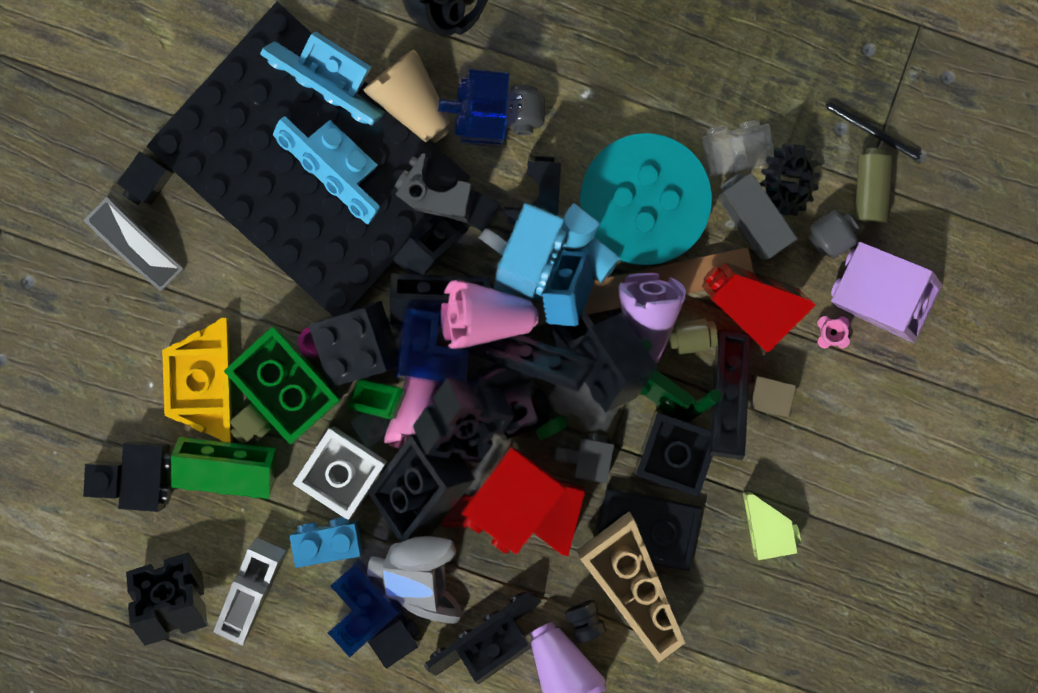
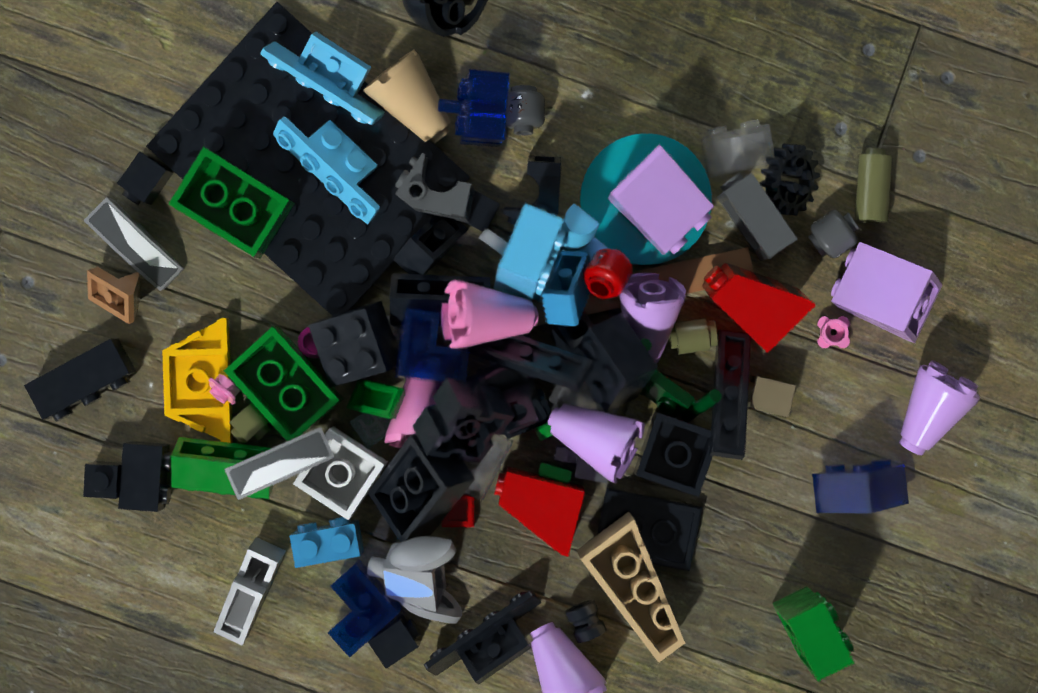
black brick [126,552,208,646] -> none
red brick [462,446,566,555] -> none
yellowish green slope [743,491,801,560] -> none
black axle [826,103,920,160] -> none
none -> black brick [24,338,137,422]
none -> medium nougat slope [87,267,140,324]
none -> green brick [168,147,295,259]
none -> bright pink plate [208,374,240,405]
none -> slope [224,427,335,500]
none -> green tile [538,460,573,484]
none -> lavender cone [548,404,645,483]
none -> red head [583,248,633,299]
none -> lavender slope [608,145,714,255]
none -> green brick [772,586,855,681]
none -> clear blue brick [812,459,909,513]
none -> lavender cone [899,360,980,456]

